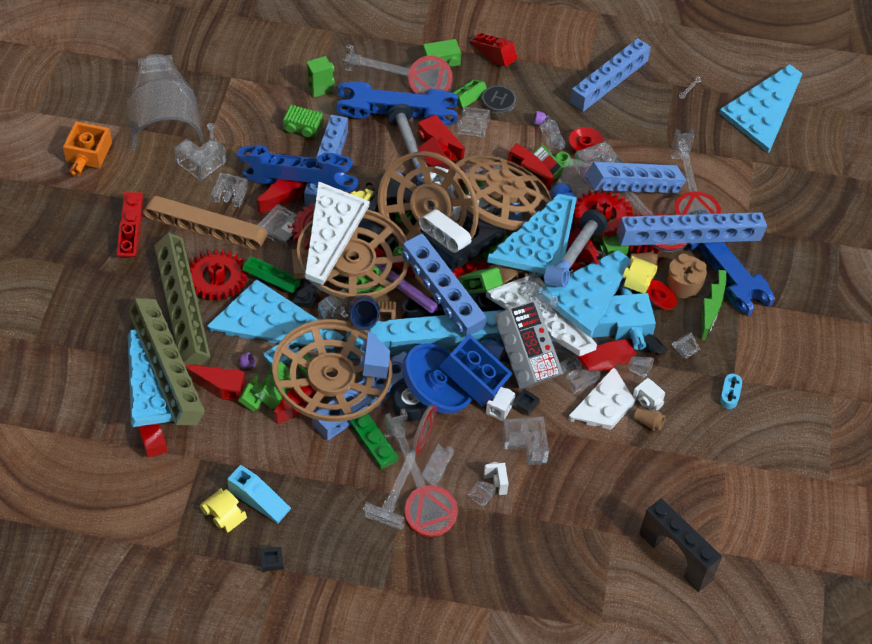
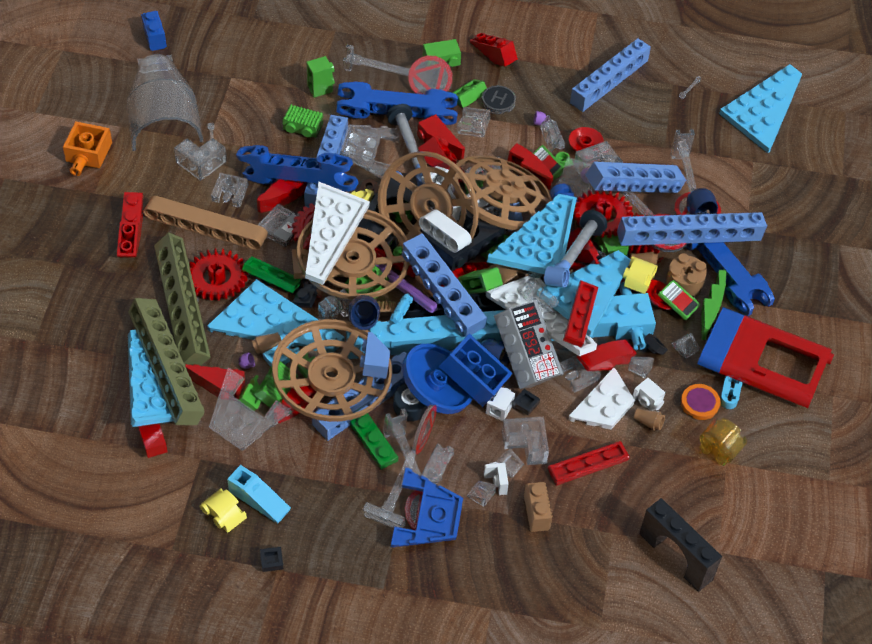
none -> blue brick [141,11,167,51]
none -> clear wing [209,368,292,451]
none -> medium nougat cone [252,332,282,355]
none -> clear wing [340,125,401,179]
none -> medium azure axle [390,293,413,324]
none -> blue wing [390,467,463,547]
none -> clear slope [495,449,524,478]
none -> medium nougat brick [524,482,553,532]
none -> red tile [548,441,630,486]
none -> red tile [563,280,598,348]
none -> slope [658,280,700,320]
none -> tile [681,384,721,420]
none -> dark blue helmet [686,188,718,215]
none -> red piece [697,307,834,408]
none -> clear yellow brick [699,418,747,466]

